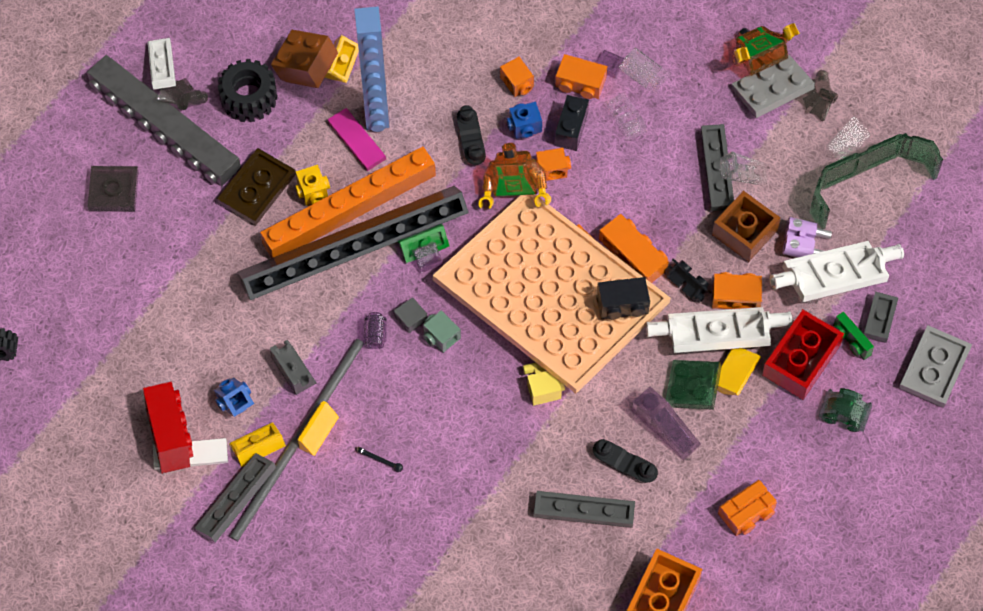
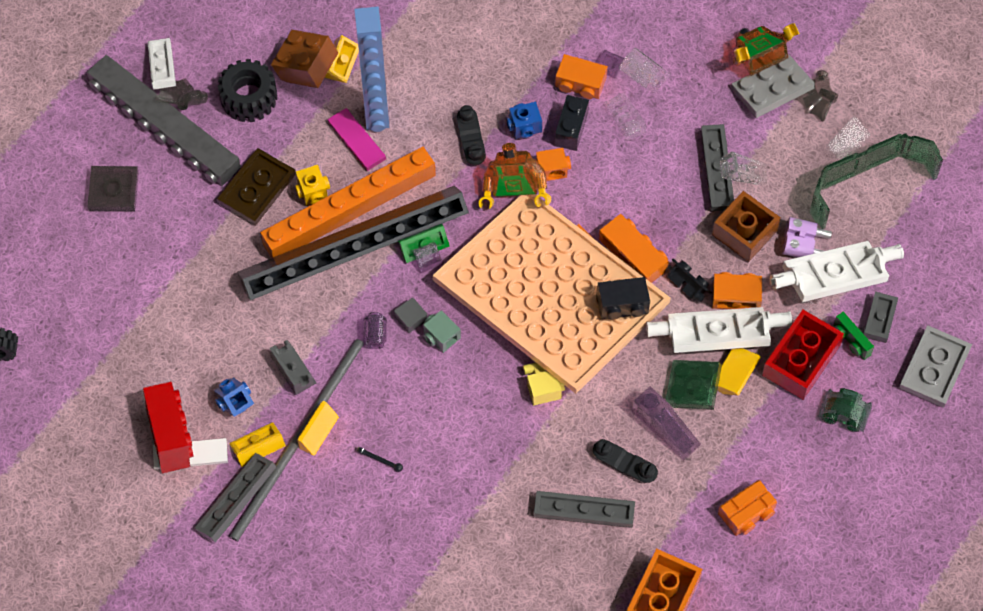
orange brick [500,57,534,97] -> none

